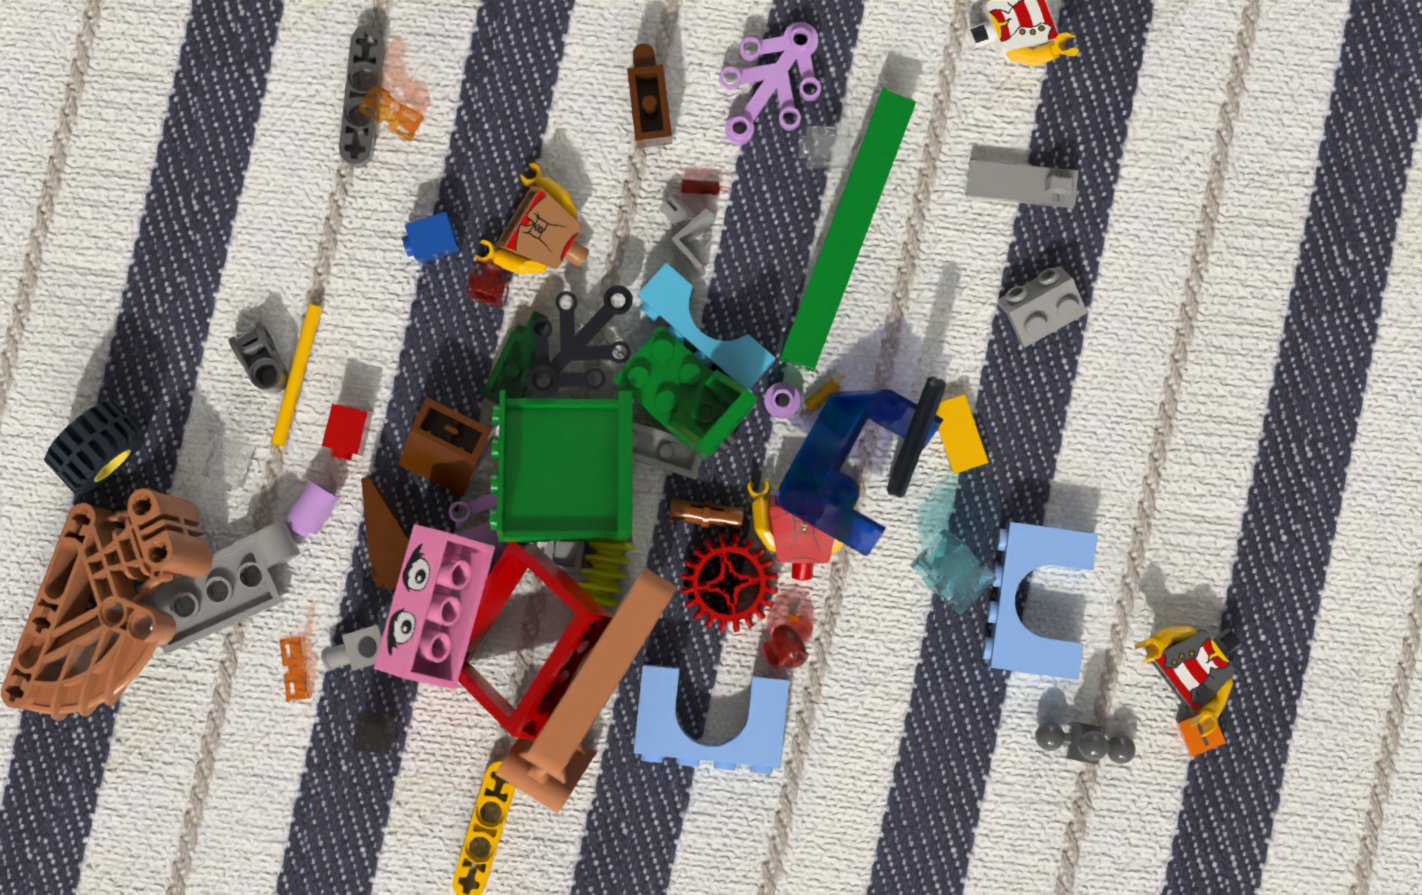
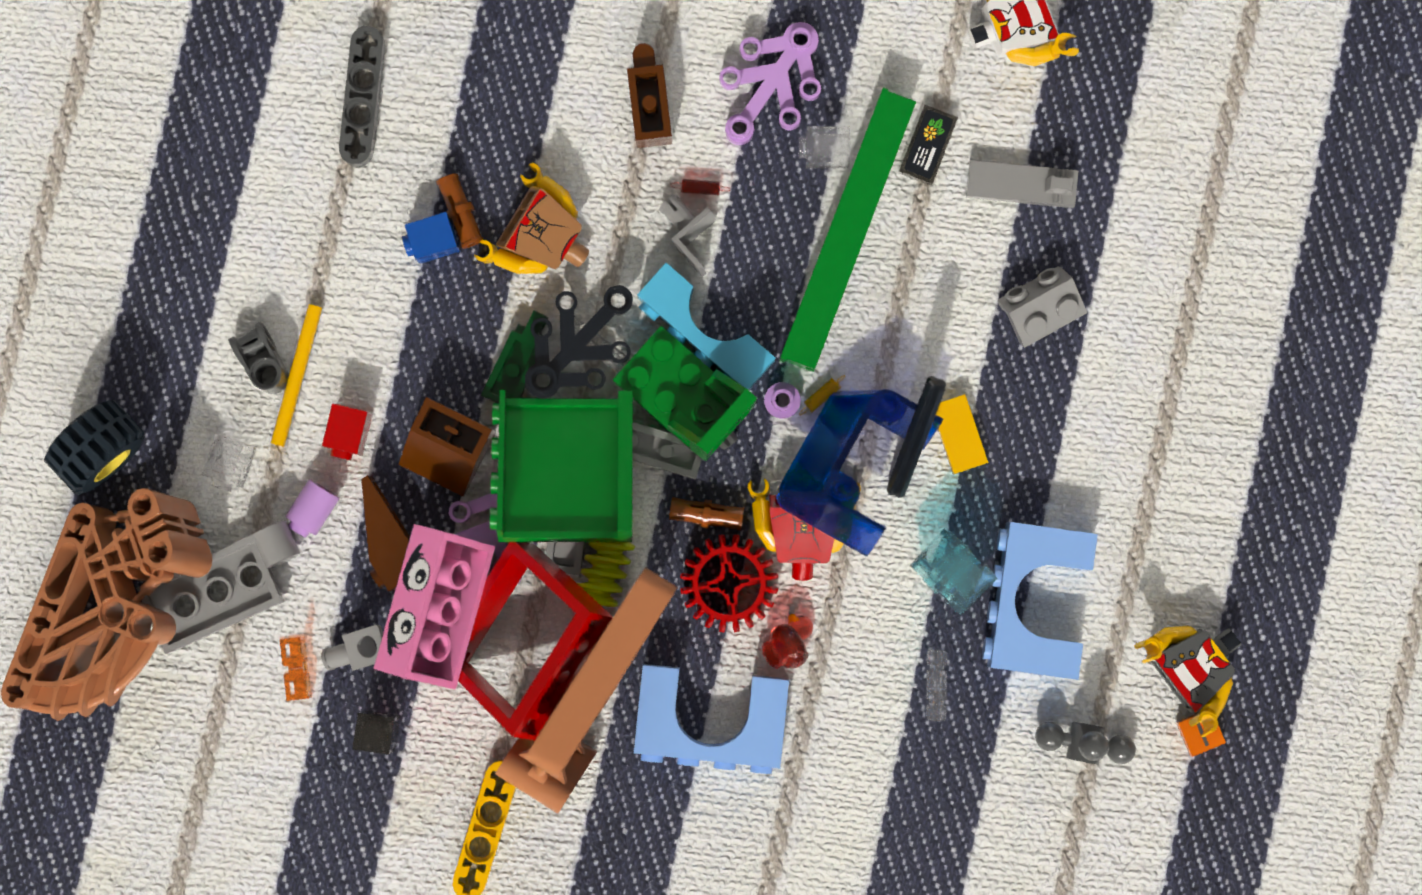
clear orange piece [358,84,426,142] -> none
clear red tile [467,262,507,308] -> none
none -> dark orange pin [436,173,484,249]
none -> tile [898,105,958,186]
none -> clear axle [926,649,947,721]

